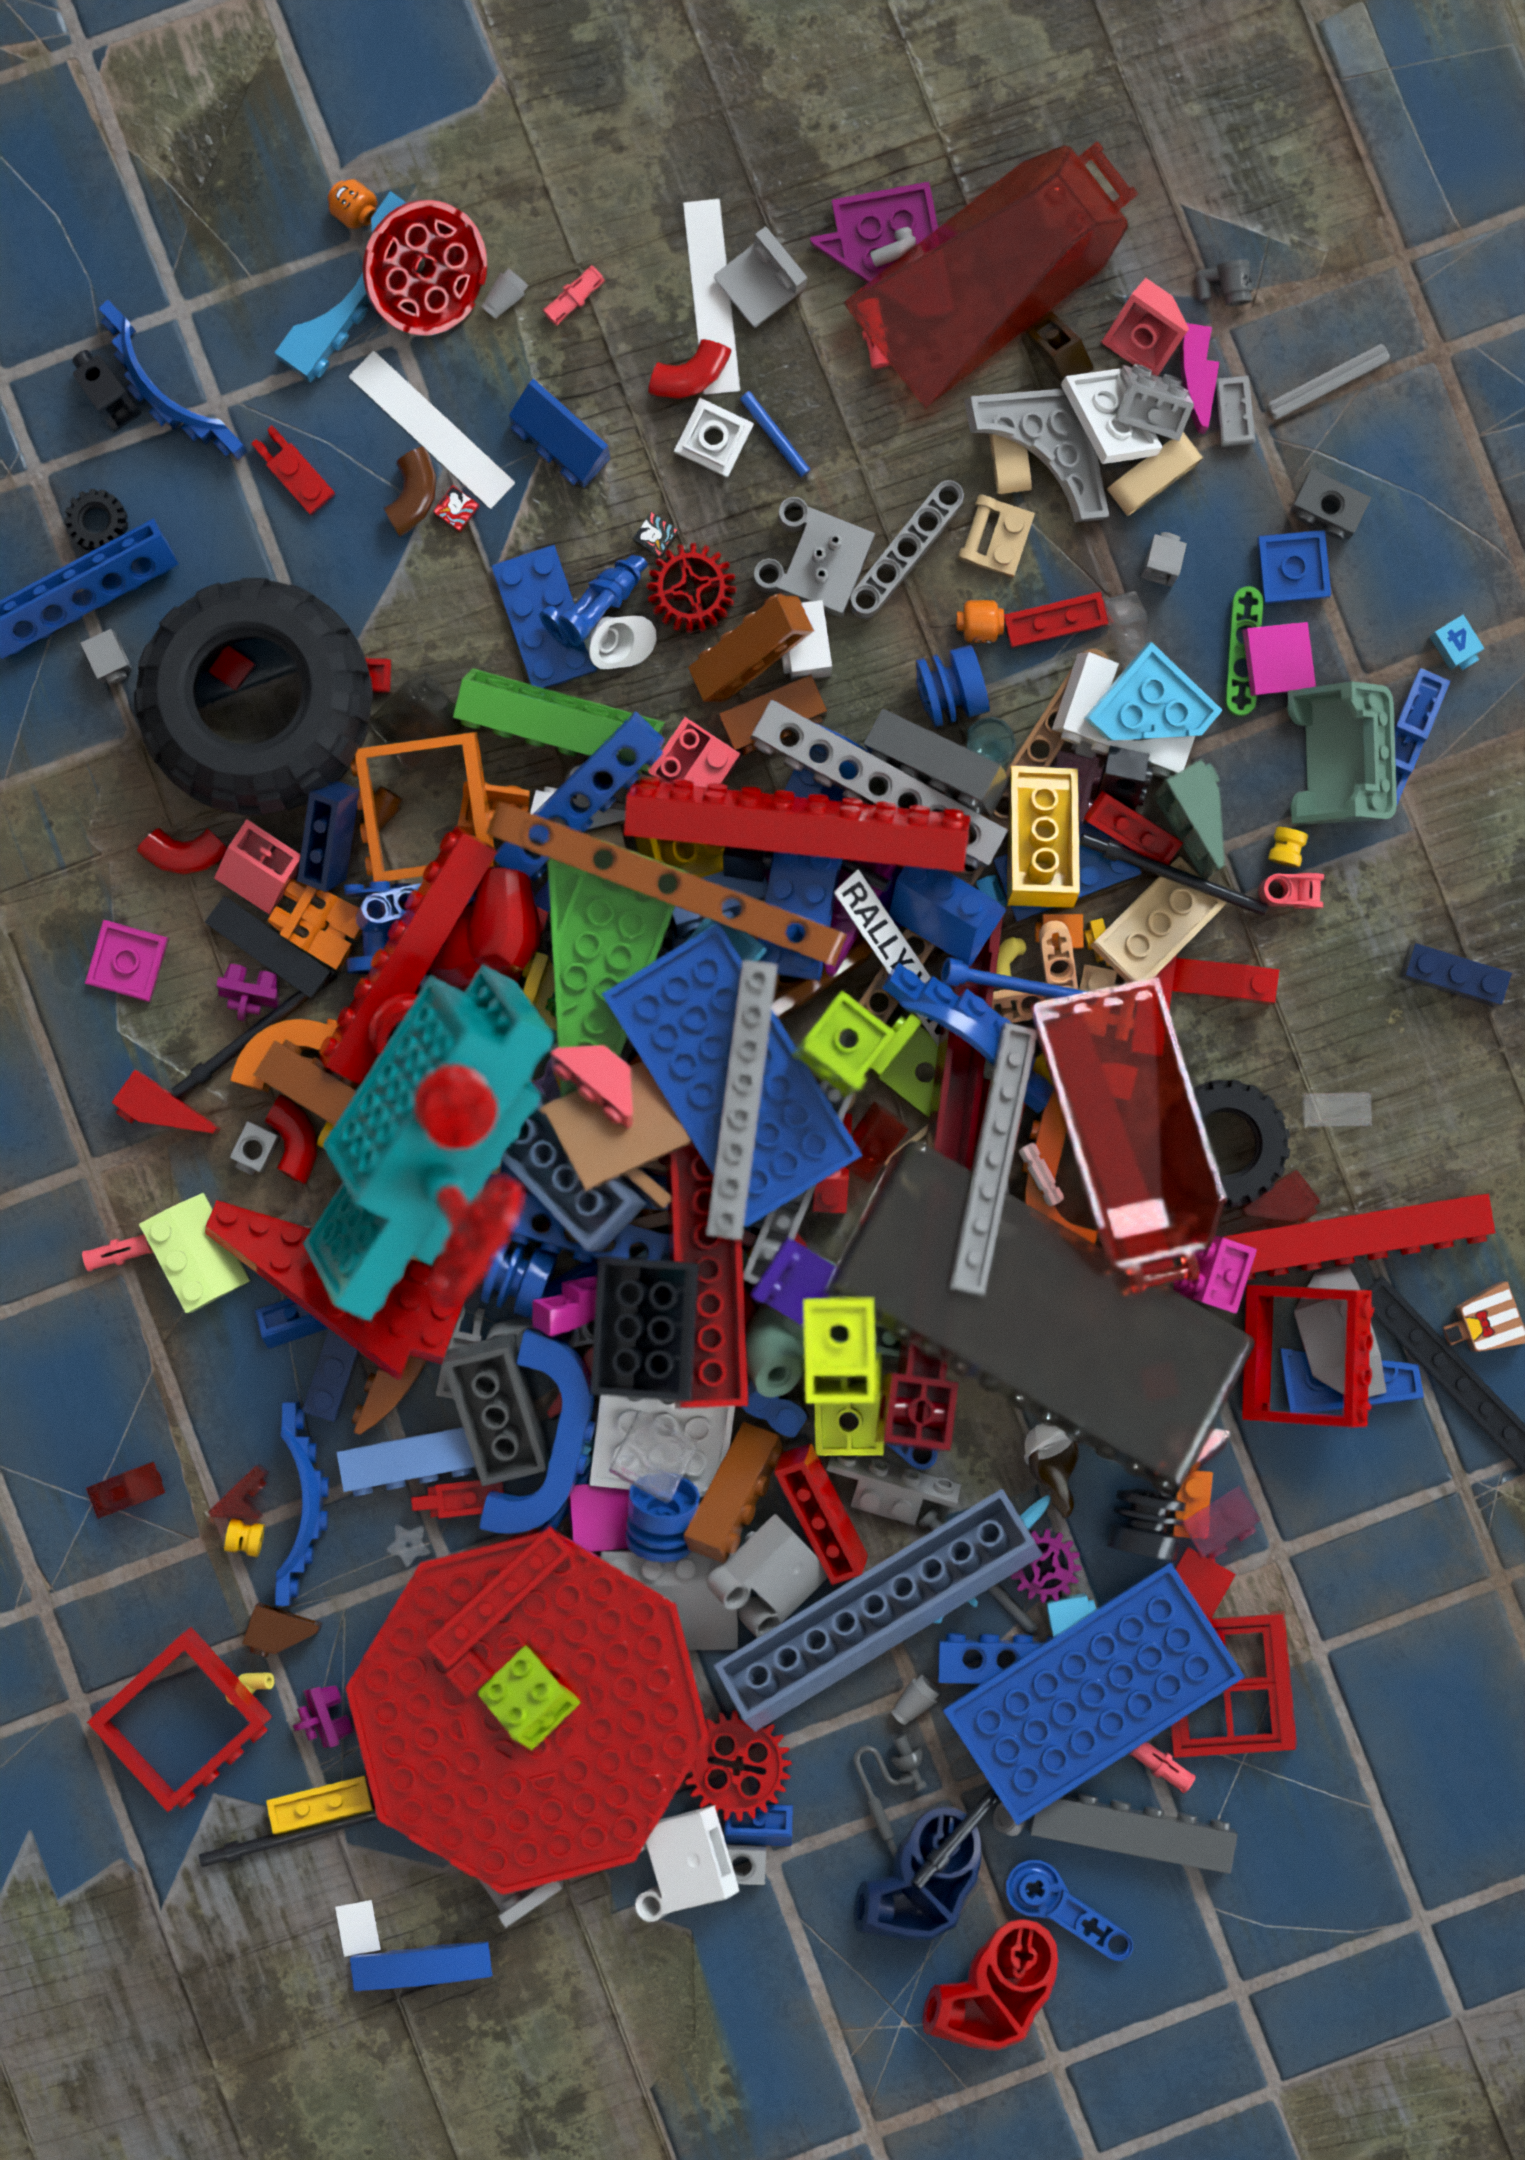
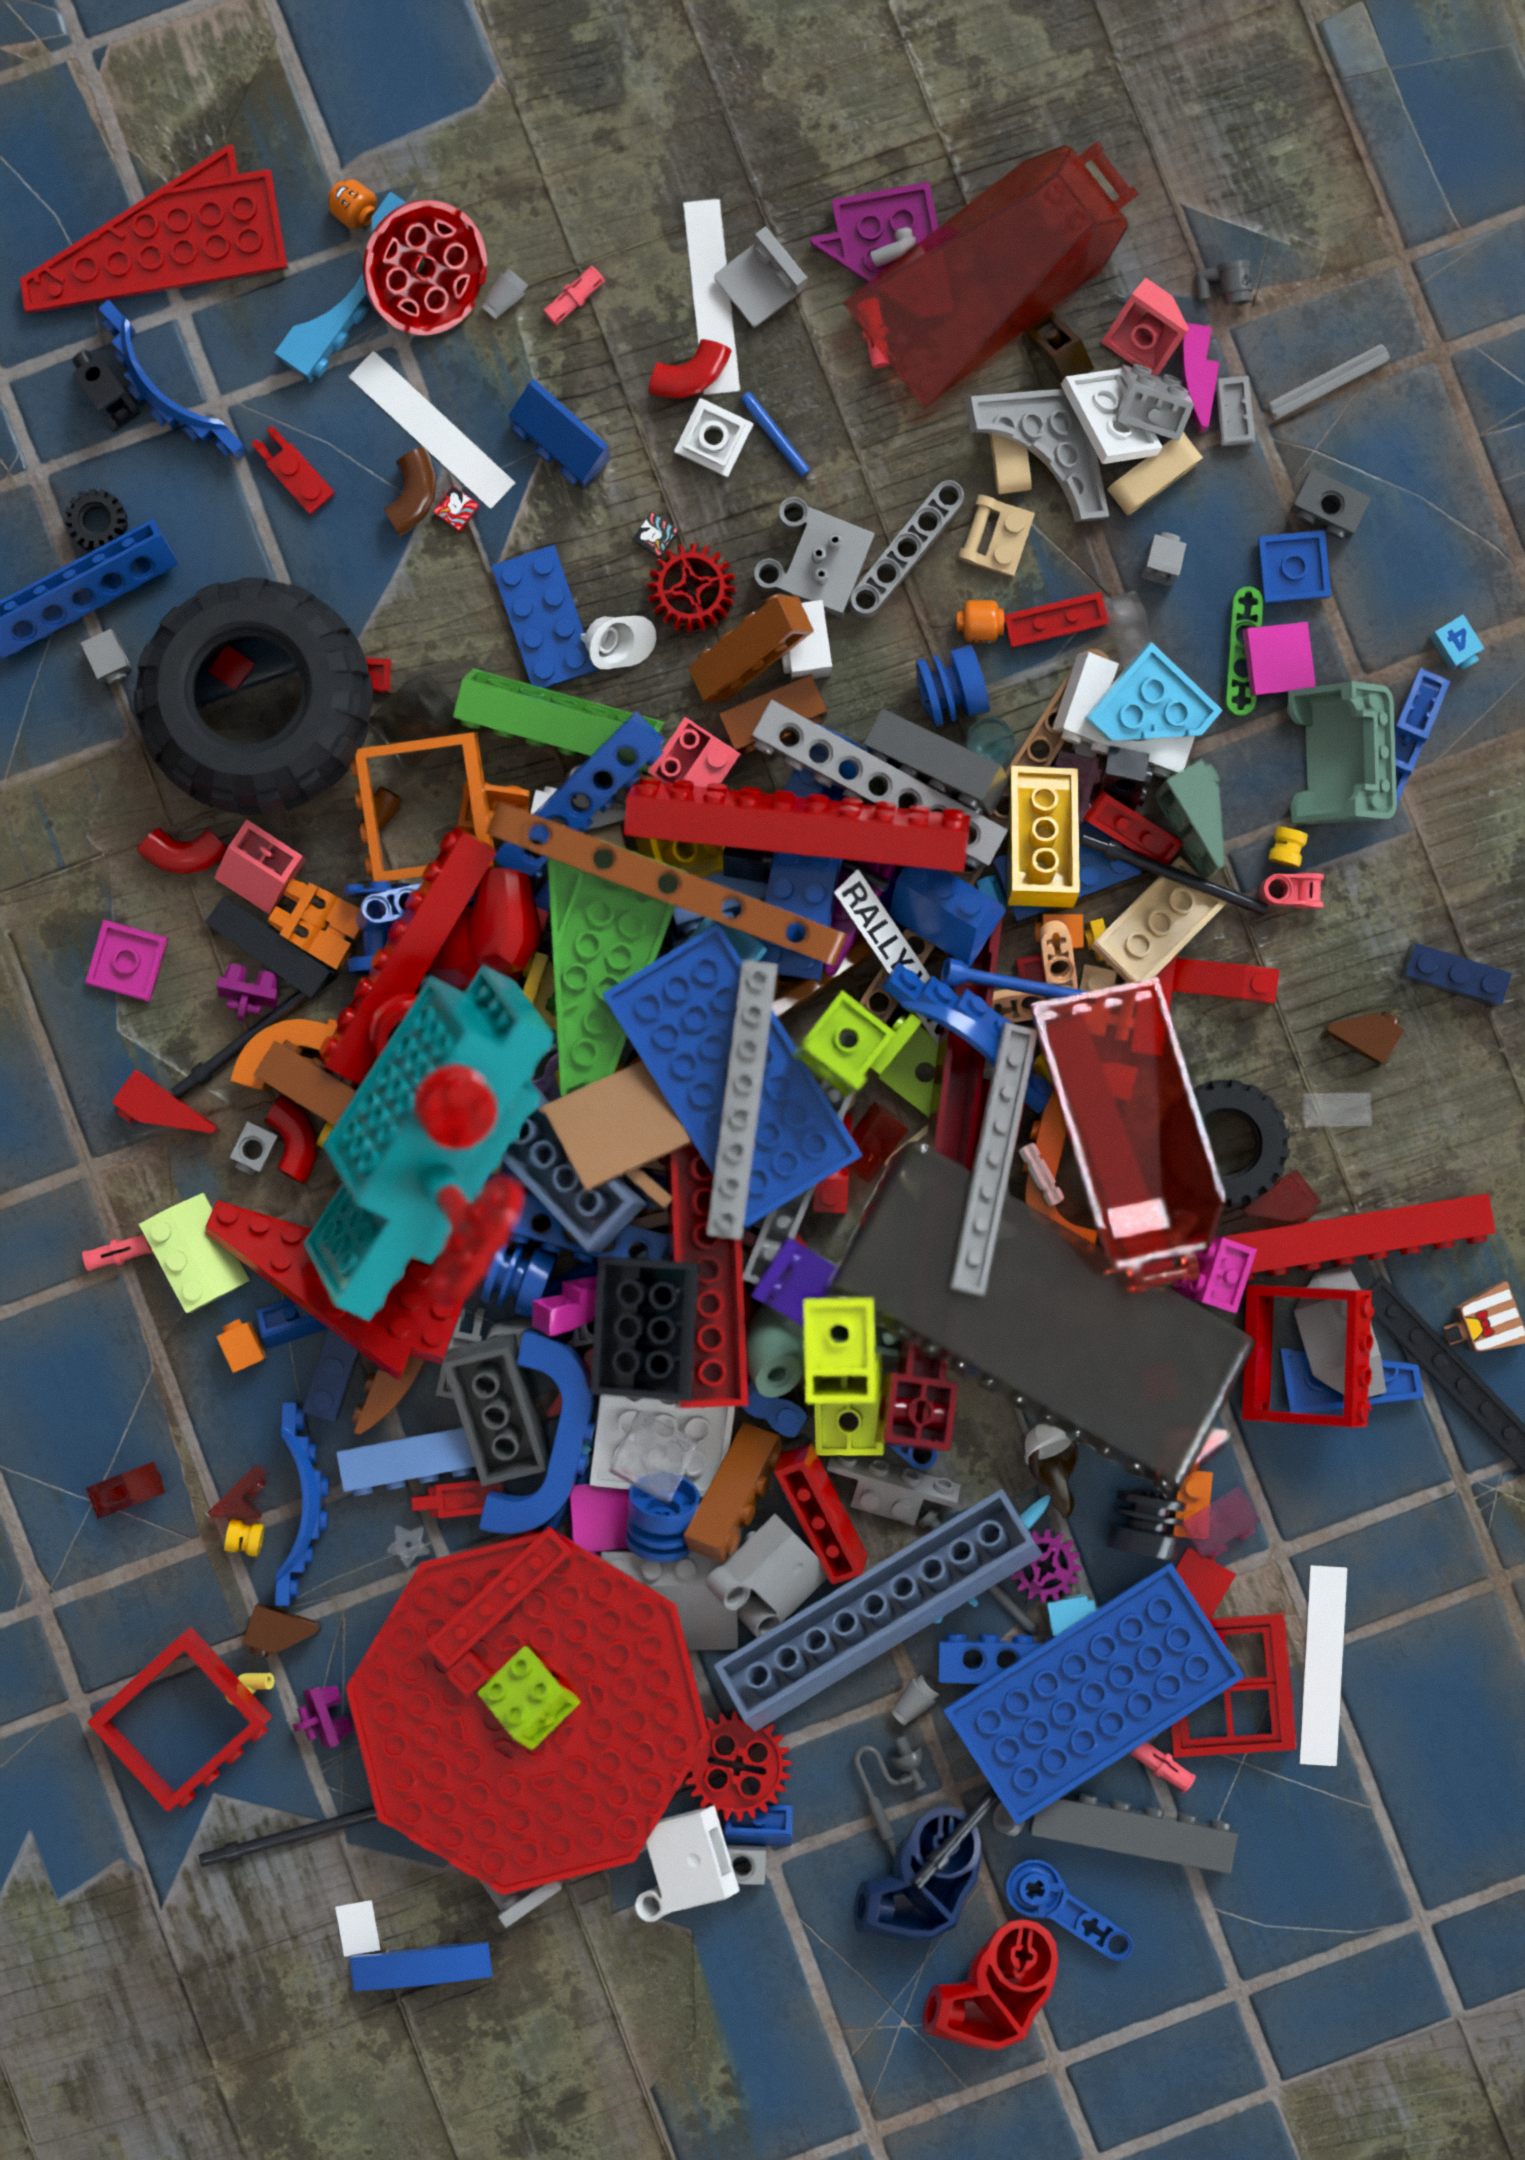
yellow plate [266,1776,373,1835] -> none
dark blue brick [297,781,359,892] -> none
blue piece [539,555,648,646] -> none
coral slope [551,1045,633,1129] -> none
light yellow arm [996,937,1026,976] -> none
none -> red wing [20,144,288,314]
none -> orange brick [216,1319,268,1373]
none -> red tile [1015,954,1052,982]
none -> white sticker [1300,1565,1347,1766]
none -> reddish brown slope [1322,1011,1405,1066]

